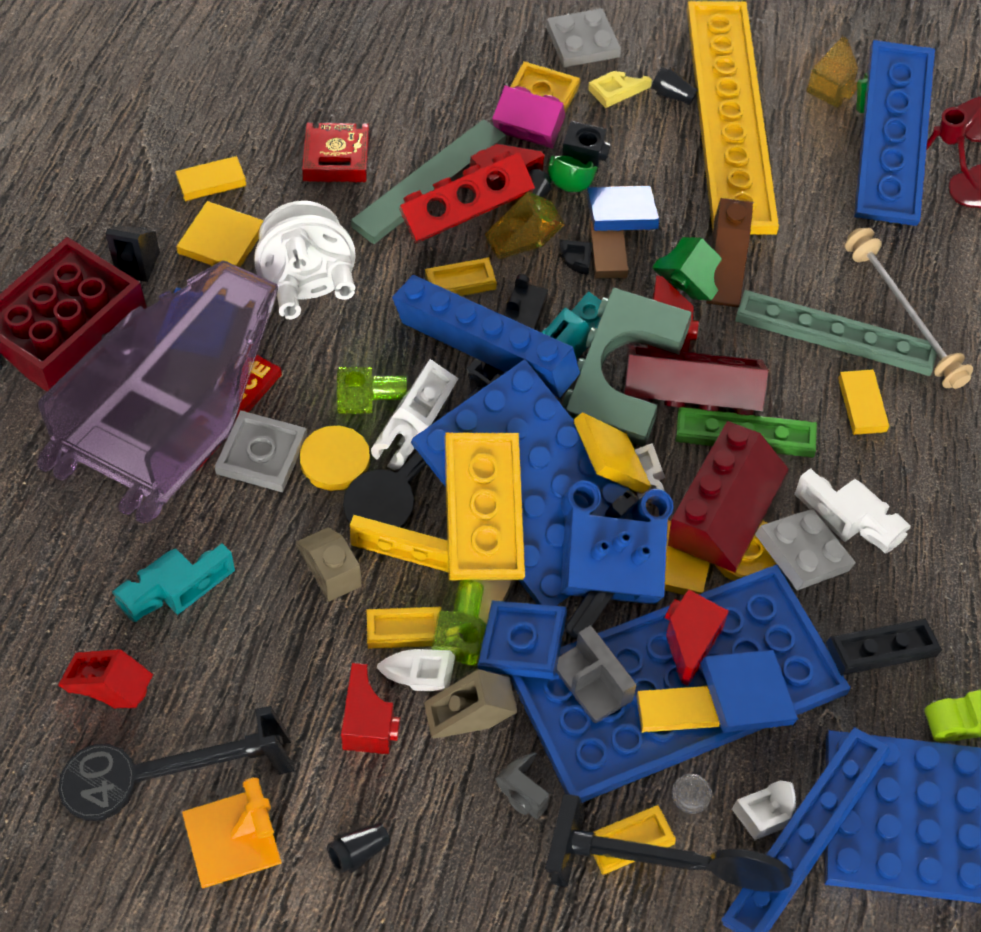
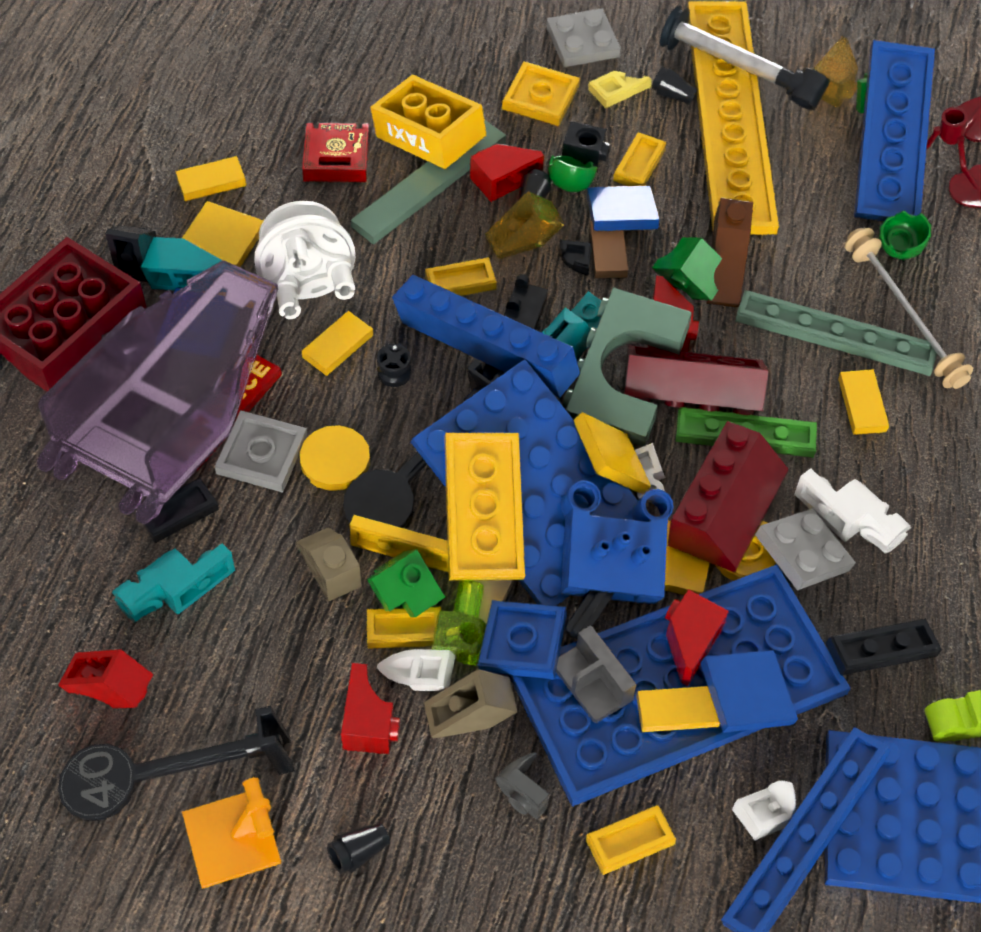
clear neon green piece [337,367,407,414] -> none
white plate [371,359,459,470] -> none
red brick [399,151,535,244] -> none
dark pink brick [492,86,565,149] -> none
black piece [545,794,793,892] -> none
black tile [604,490,639,519] -> none
clear plate [672,774,712,814] -> none
none -> black tile [136,478,219,543]
none -> teal slope [141,237,238,294]
none -> yellow tile [302,311,373,376]
none -> green brick [367,549,445,617]
none -> yellow brick [370,74,487,169]
none -> black wheel [377,344,411,387]
none -> yellow tile [613,132,667,186]
none -> piece [660,5,830,111]
none -> green hair [879,210,931,260]

